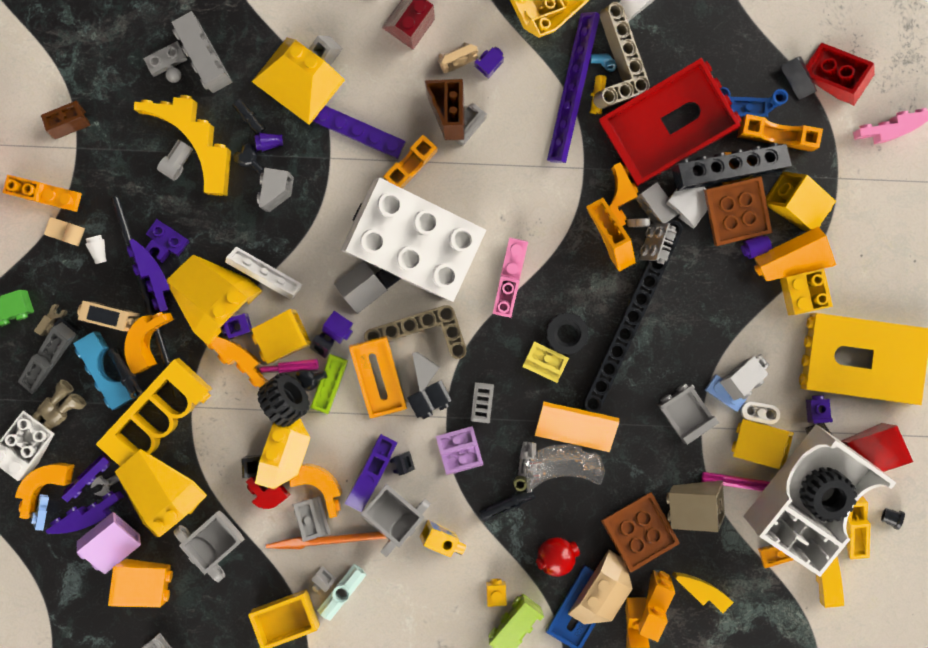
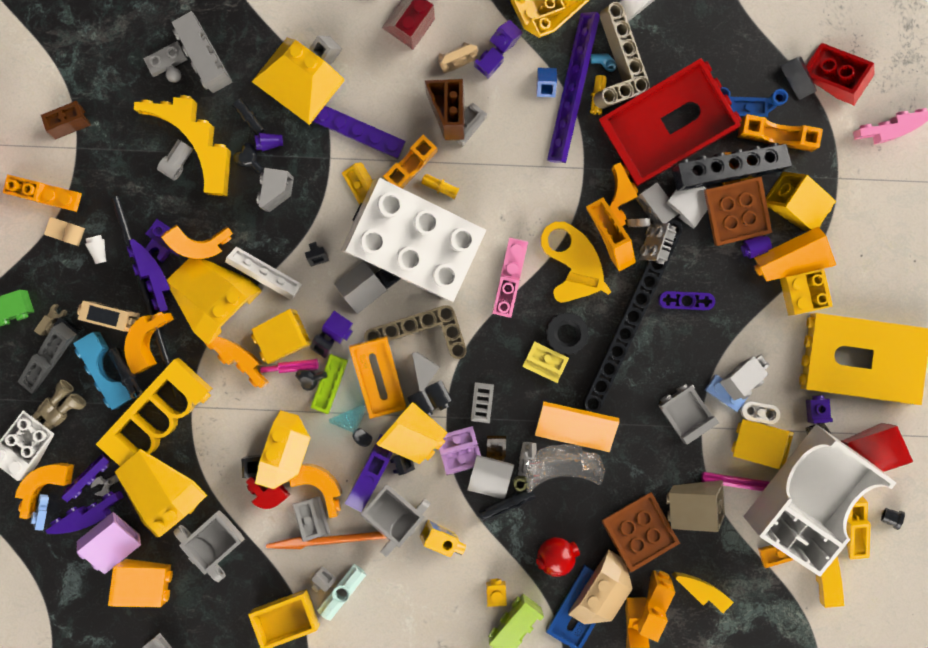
dark purple brick [221,313,252,339] -> none
black tyre [257,373,310,427] -> none
black tyre [799,467,857,523] -> none
none -> light orange arch [161,224,233,259]
none -> black tile [305,242,329,267]
none -> clear light blue slope [329,404,367,433]
none -> yellow slope [342,162,373,205]
none -> black piece [353,428,373,447]
none -> yellow slope [376,402,448,464]
none -> yellow axle [421,174,460,200]
none -> light grey slope [467,455,514,499]
none -> dark brown slope [487,436,506,462]
none -> dark purple brick [490,20,523,53]
none -> blue brick [536,68,557,98]
none -> yellow animal [541,222,611,303]
none -> dark purple beam [658,291,715,310]

